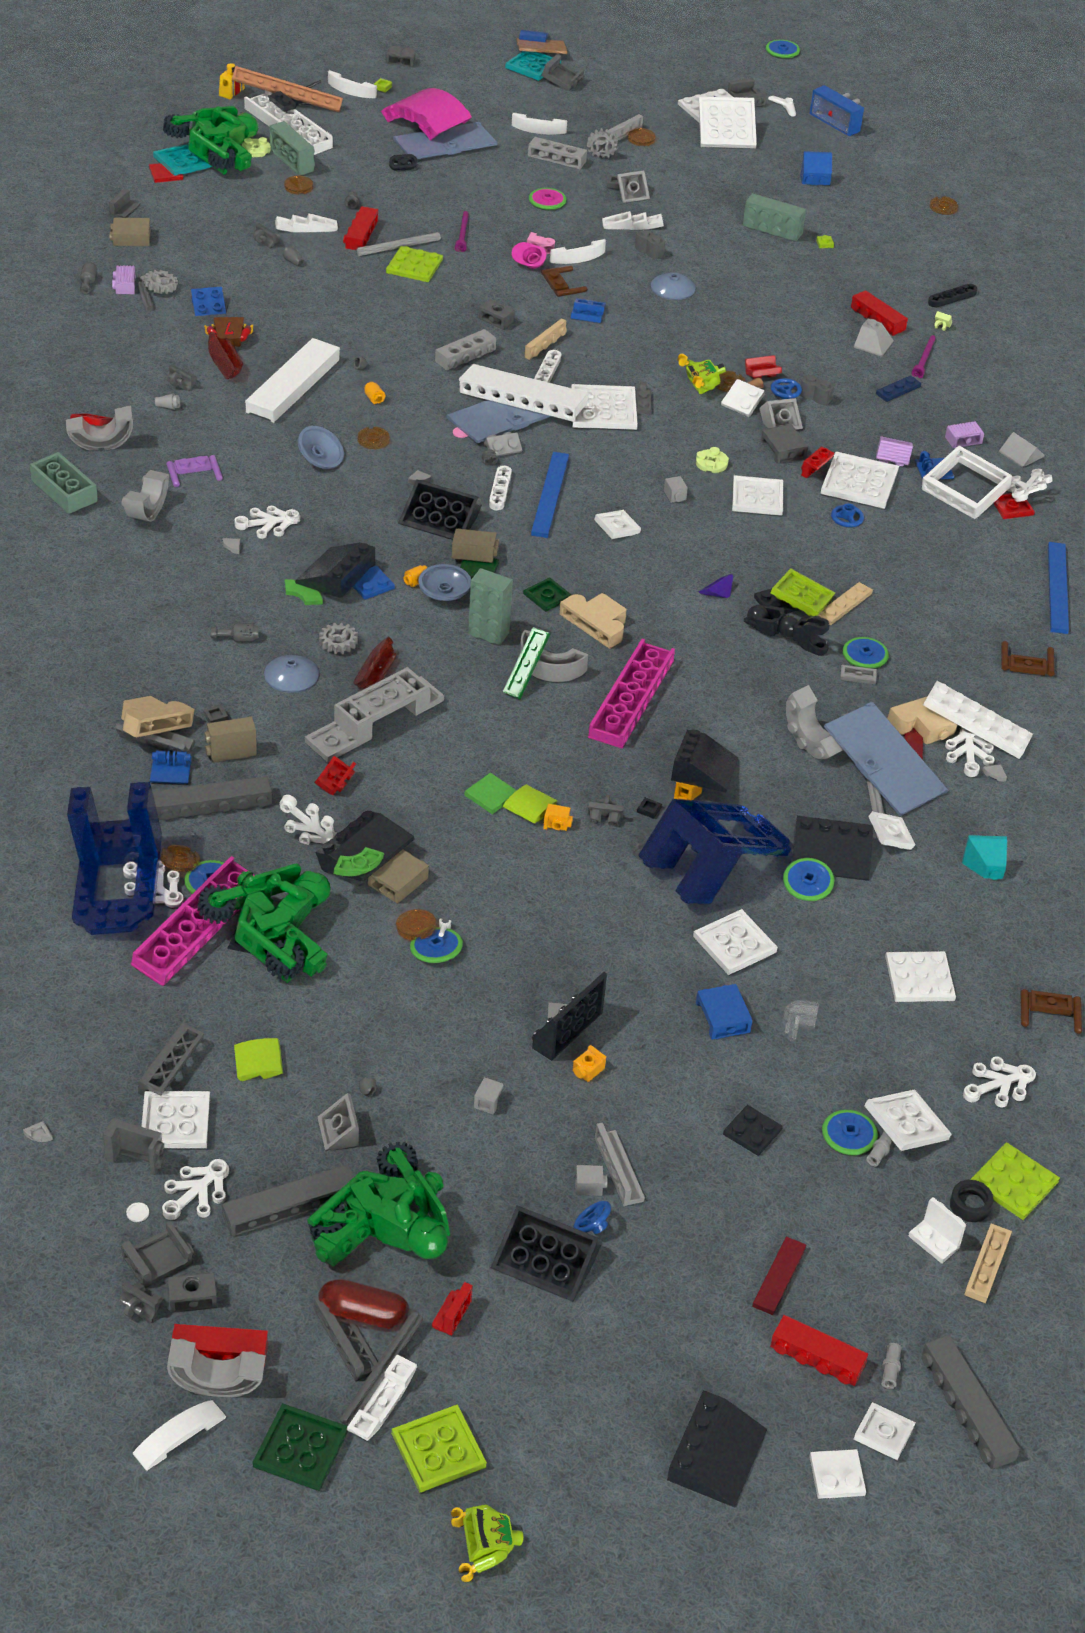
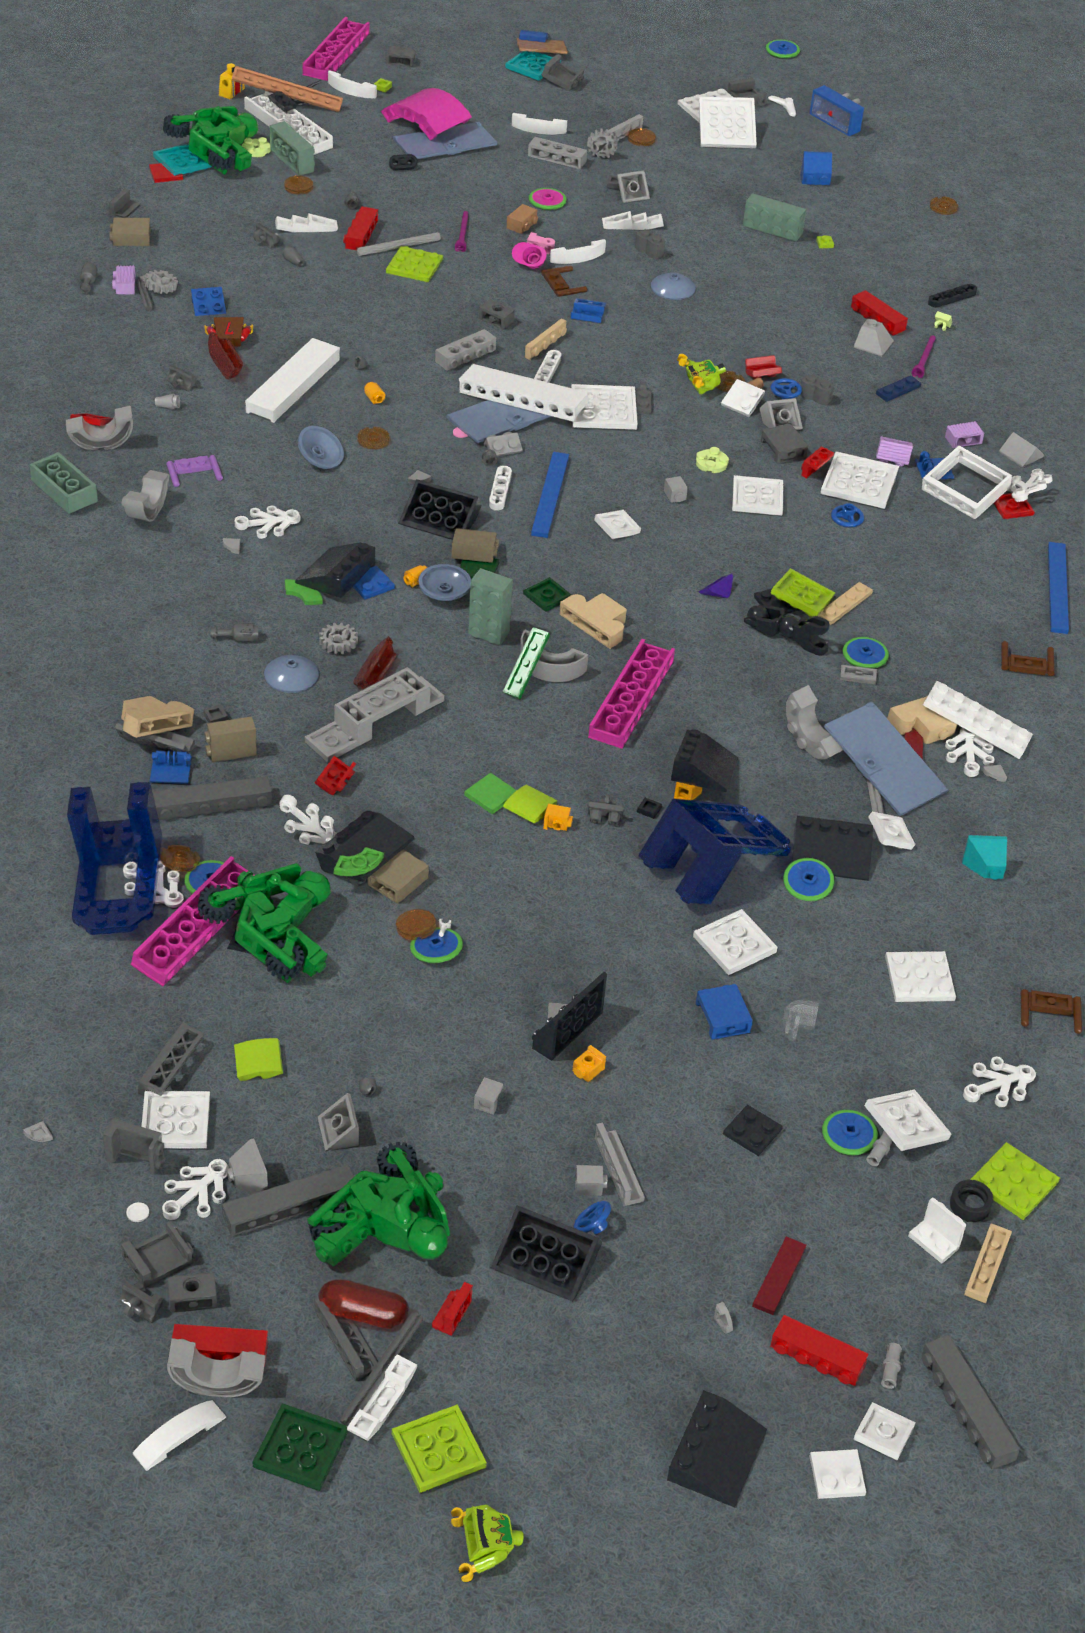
none -> light grey slope [226,1138,268,1194]
none -> dark pink tile [302,17,370,81]
none -> medium nougat brick [507,204,538,234]
none -> light grey tile [714,1302,733,1334]

